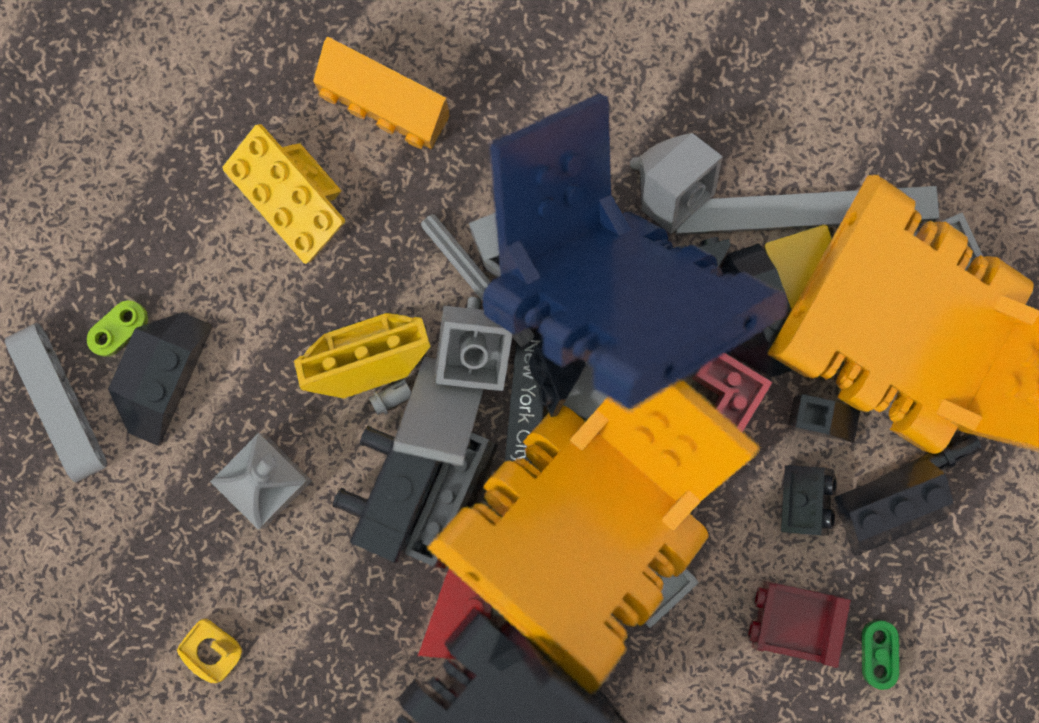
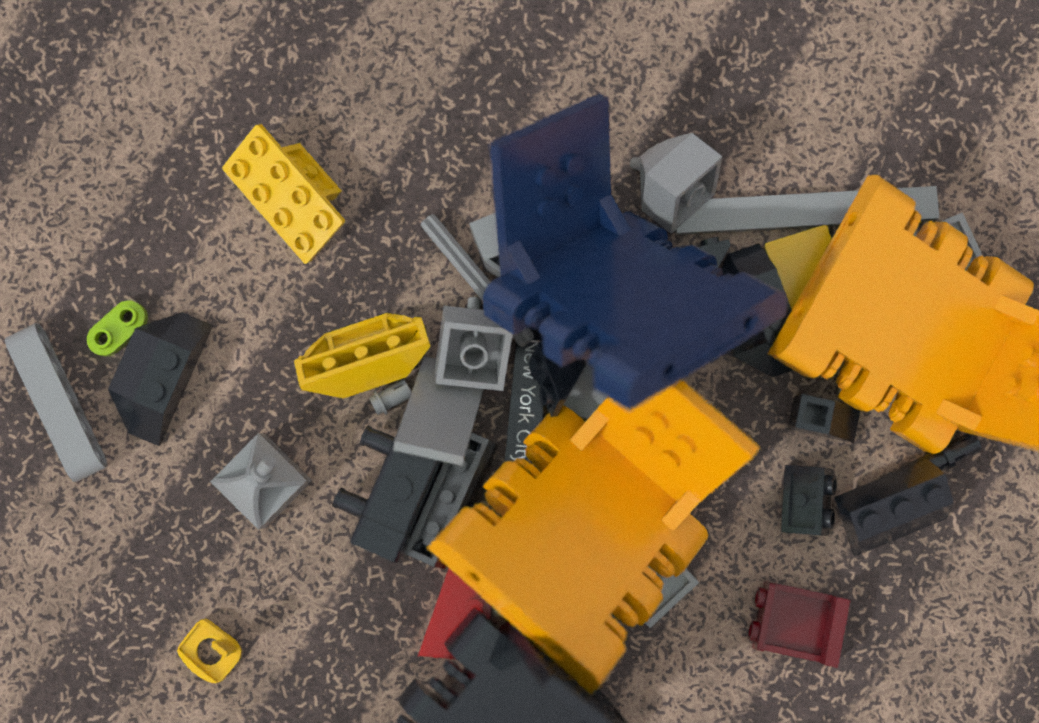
light orange slope [313,36,450,149] -> none
coral brick [692,353,772,432] -> none
green plate [861,620,899,690] -> none

